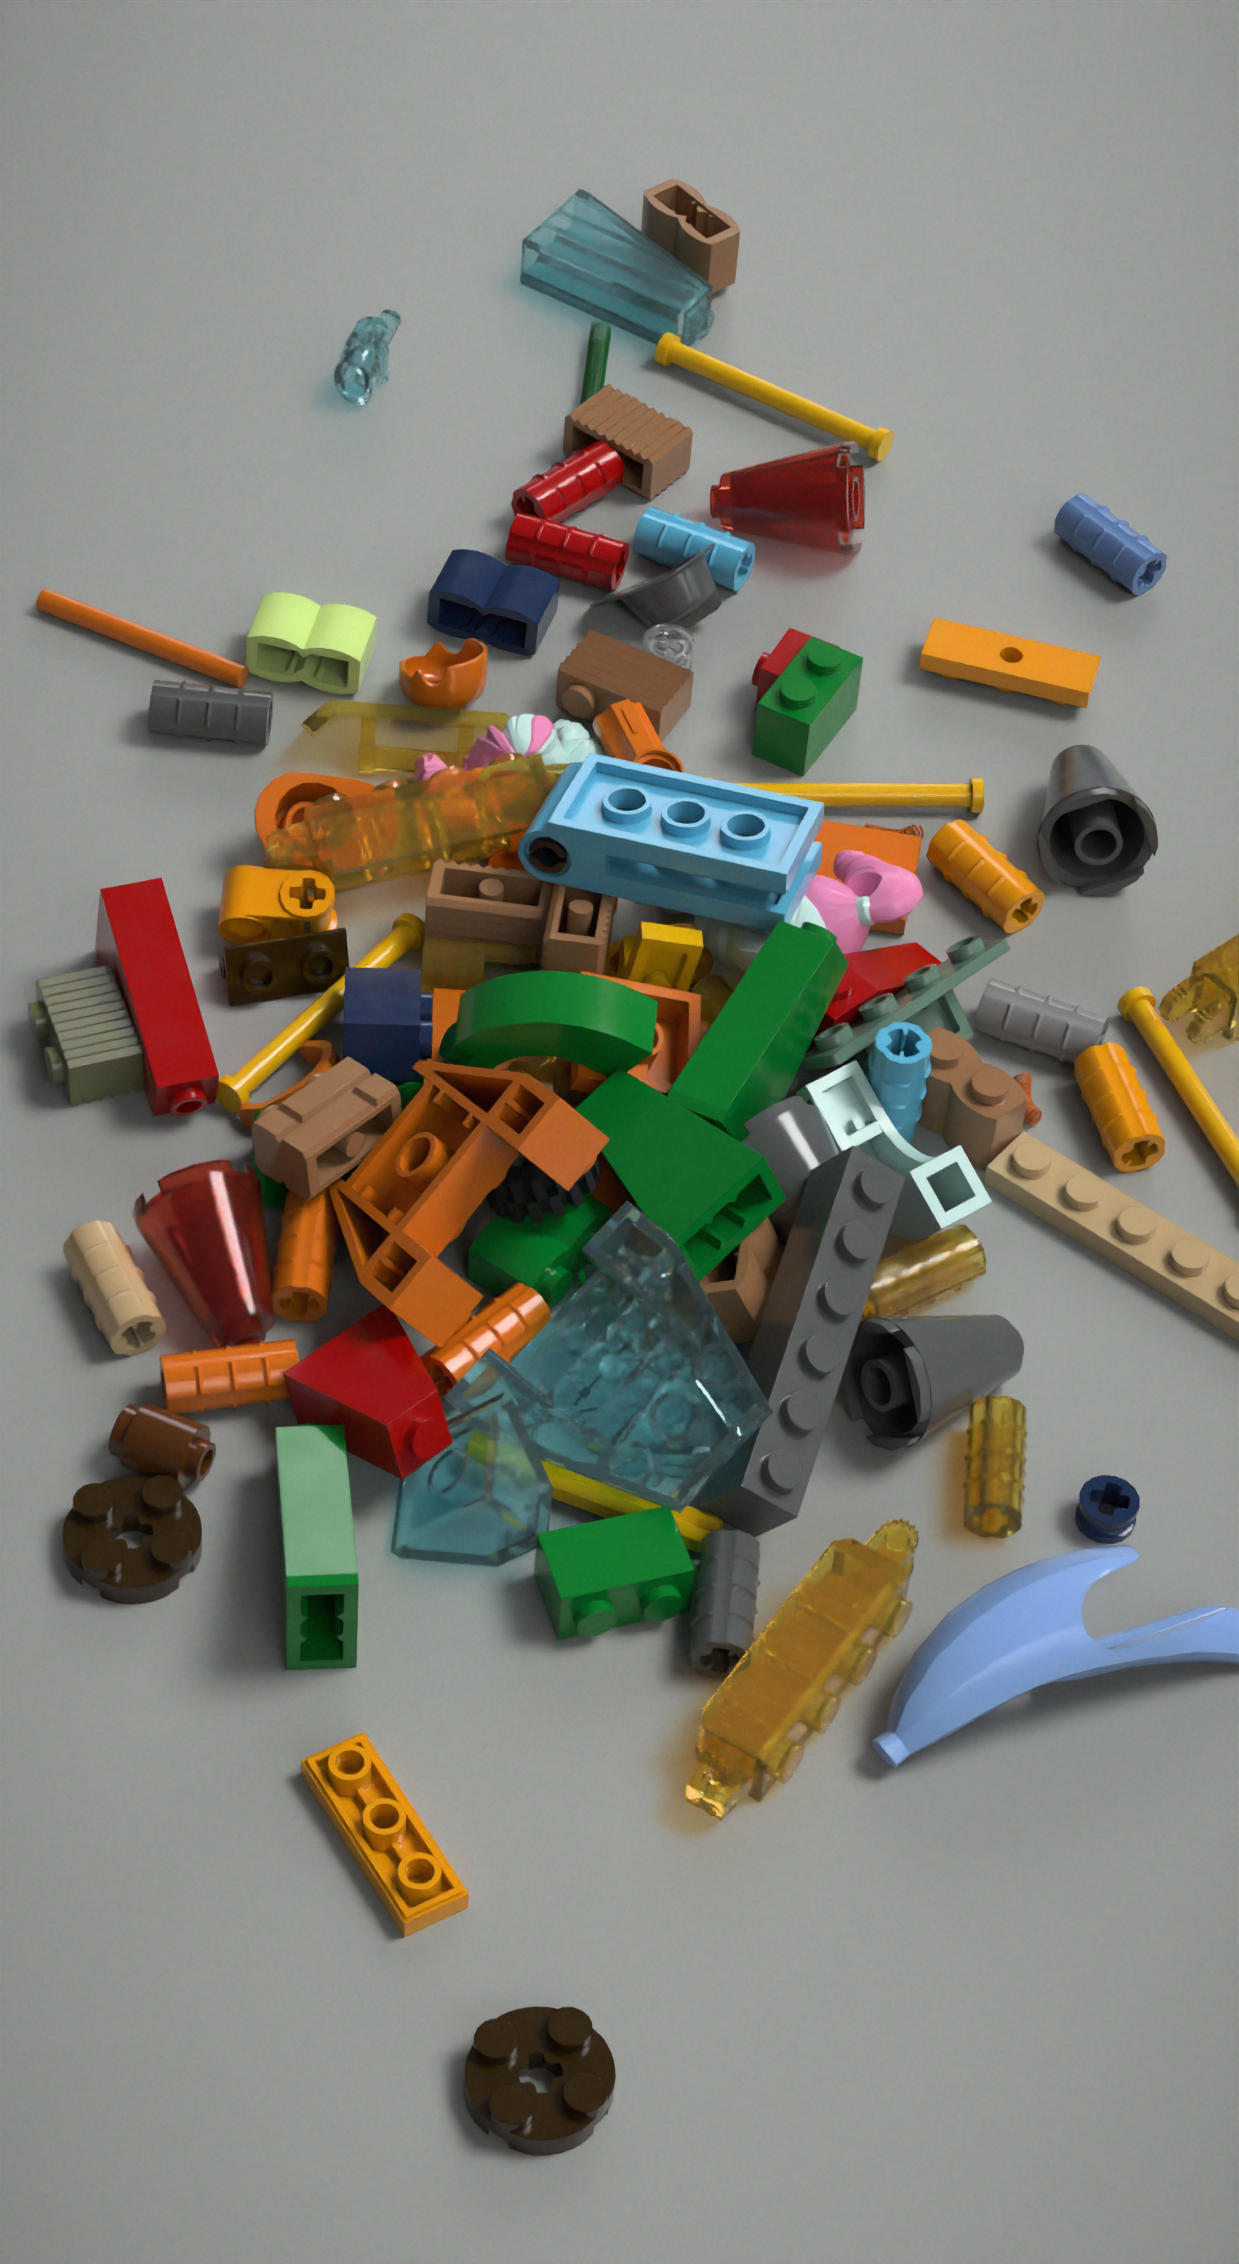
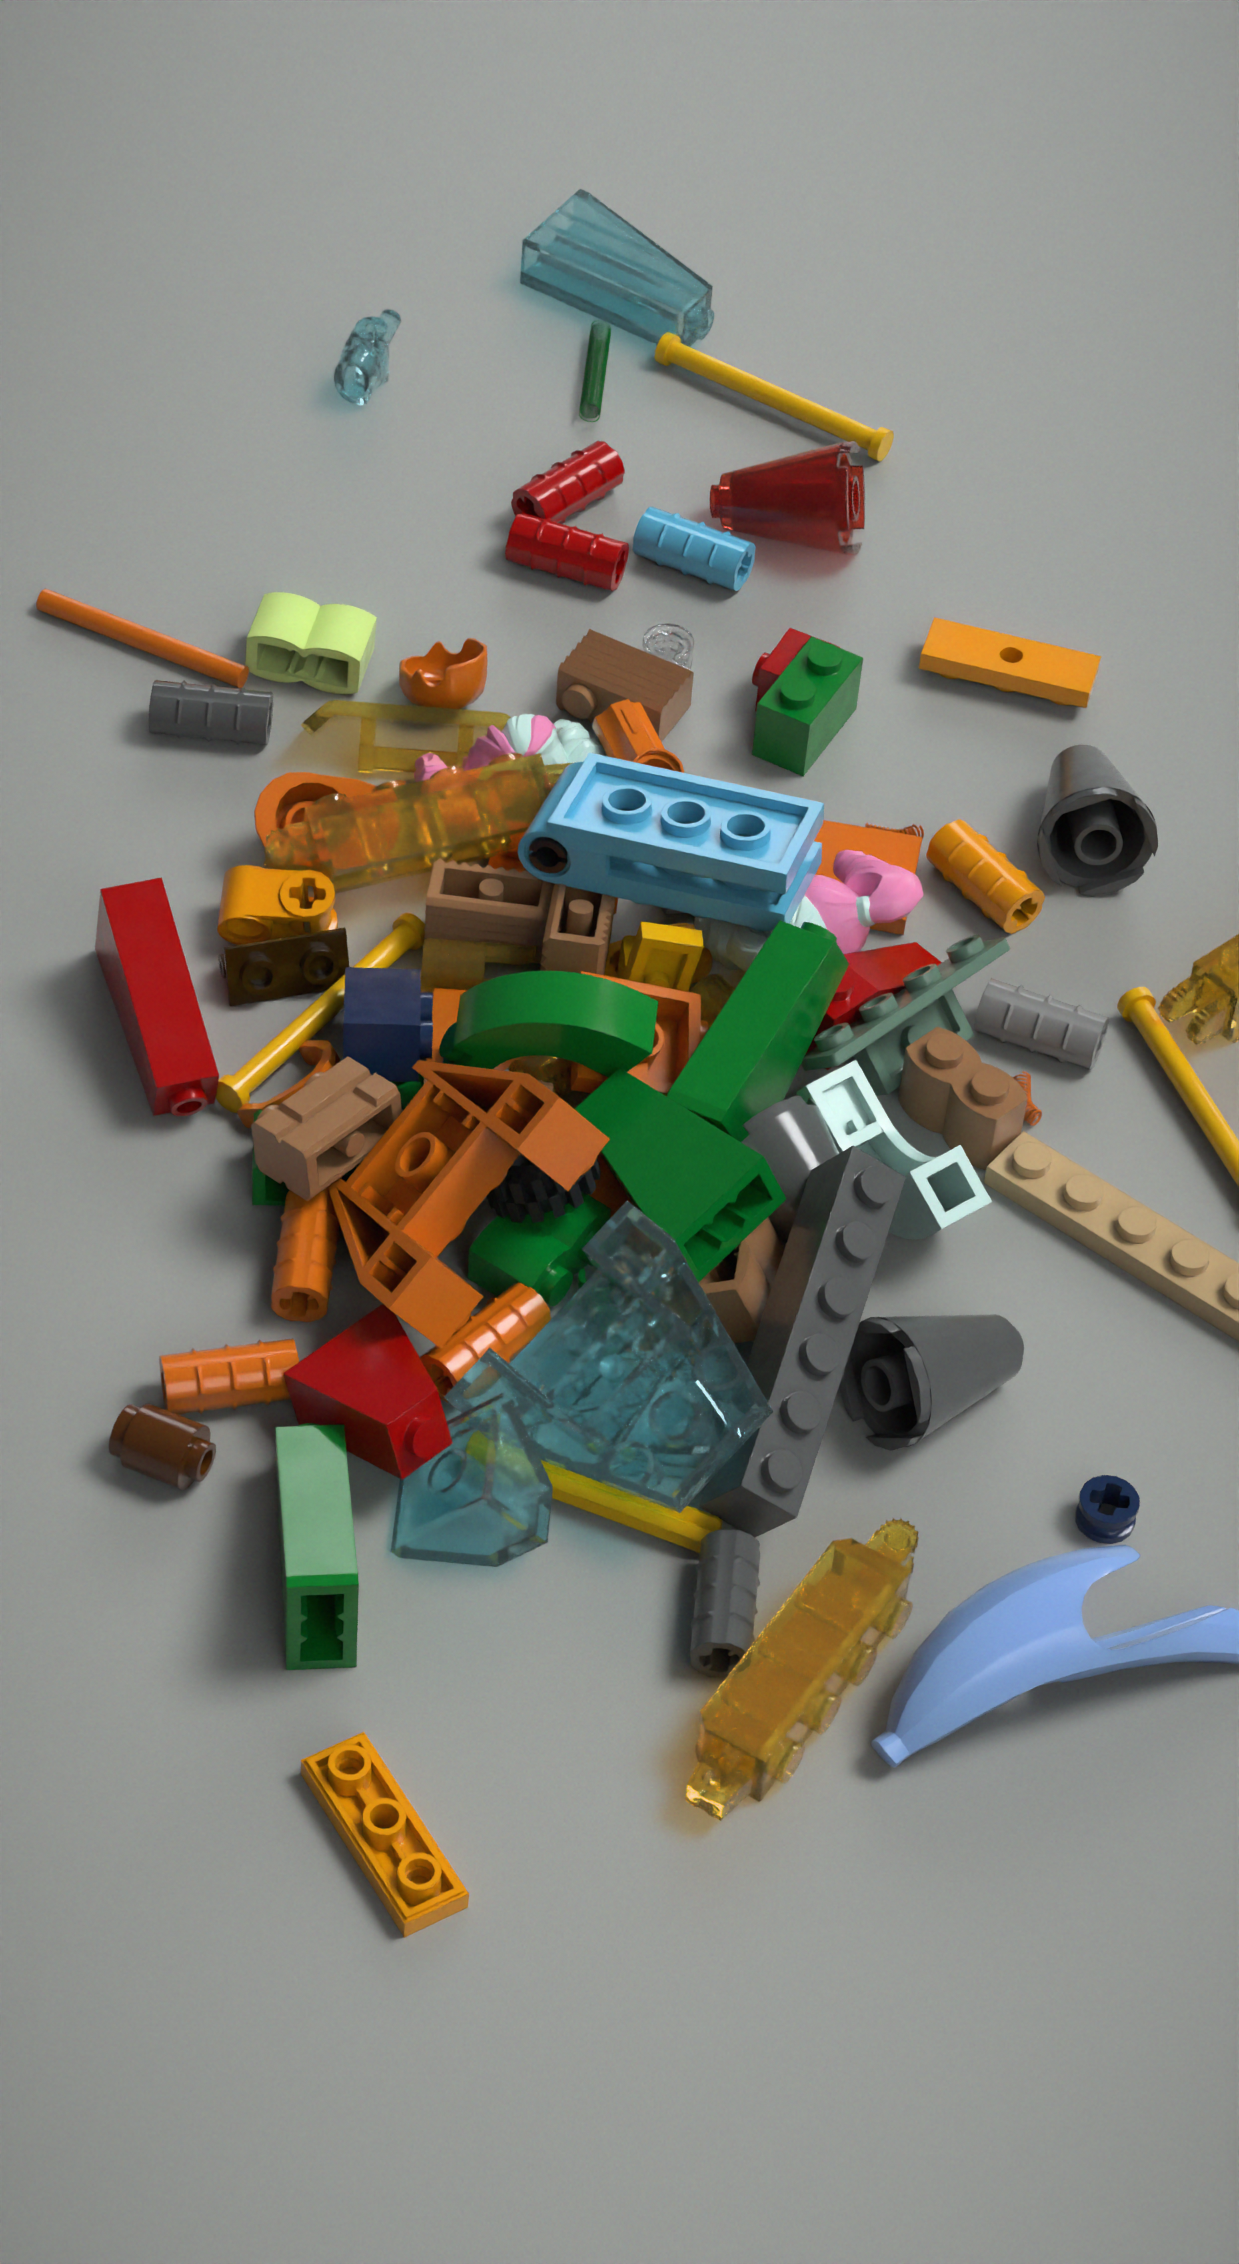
olive brick [28,964,144,1106] -> none
tan axle [63,1220,166,1356] -> none
dark brown plate [63,1475,202,1604] -> none
clear red cone [132,1160,275,1347] -> none
dark blue brick [427,549,560,655] -> none
dark brown plate [464,2006,616,2155] -> none
green brick [534,1505,695,1640] -> none
medium nougat brick [563,384,693,501] -> none
dark grey piece [590,543,722,633] -> none
medium nougat brick [640,178,740,296] -> none
yellow bar [705,777,985,813] -> none
clear yellow axle [861,1224,987,1320] -> none
medium azure axle [866,1022,932,1143] -> none
clear yellow axle [962,1395,1028,1538] -> none
medium blue axle [1054,493,1167,595] -> none
light orange axle [1074,1042,1166,1173] -> none

